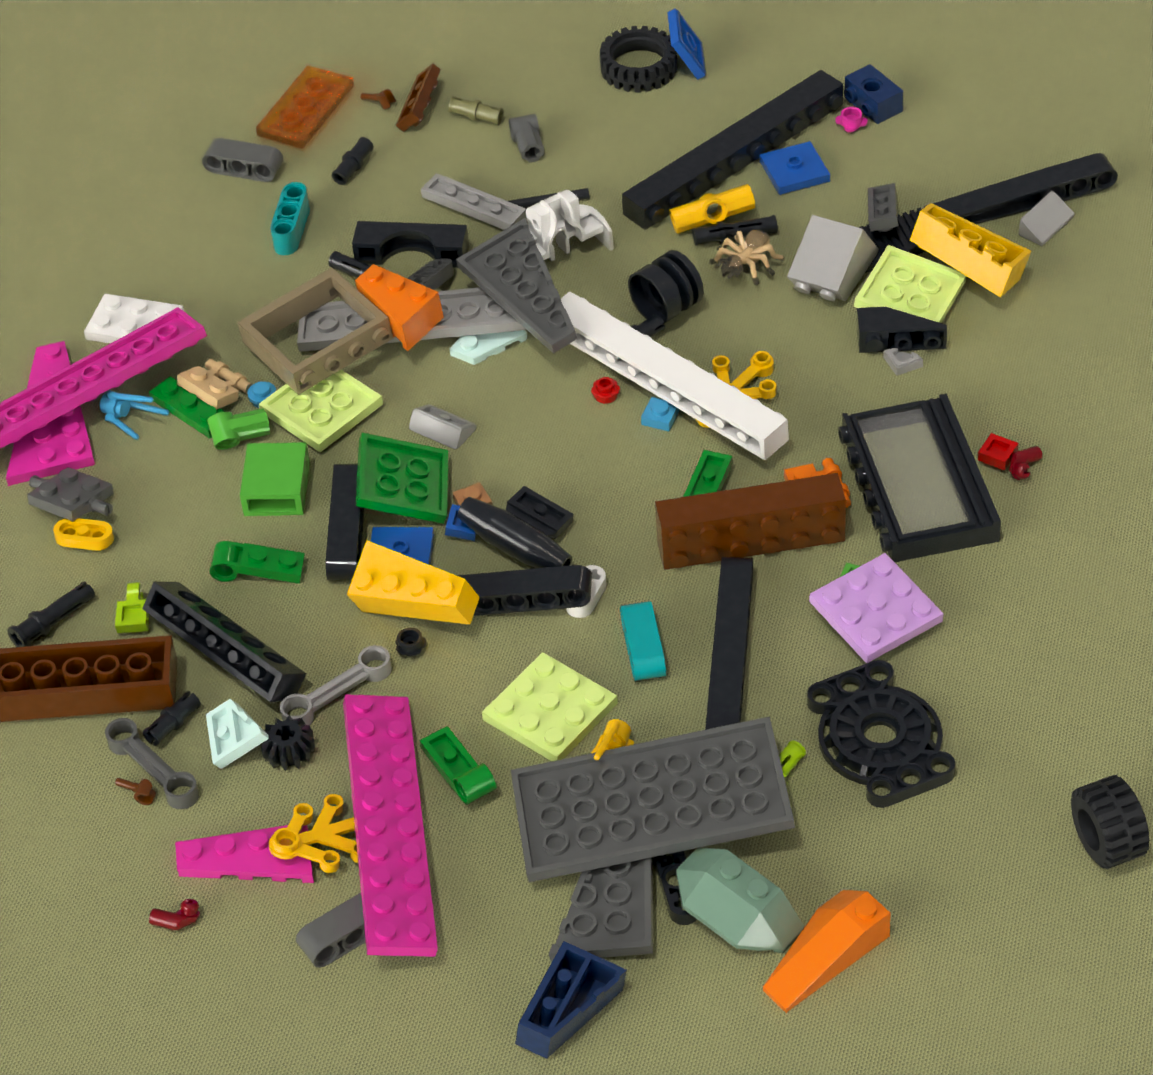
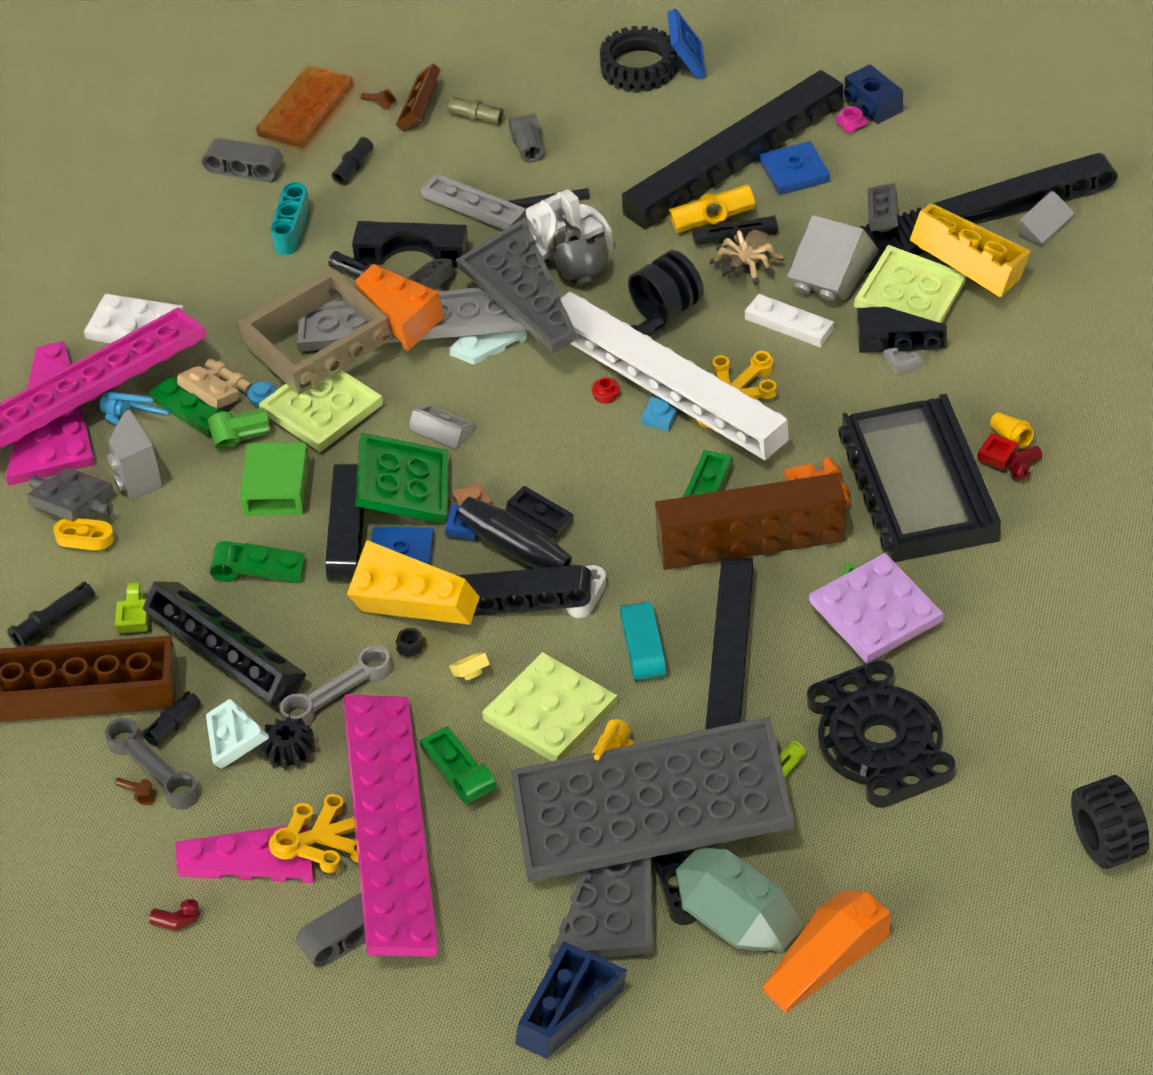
none -> light grey slope [107,410,162,500]
none -> light yellow plate [449,653,490,680]
none -> dark grey cylinder [551,238,608,285]
none -> white plate [745,294,834,348]
none -> yellow cone [990,412,1034,449]

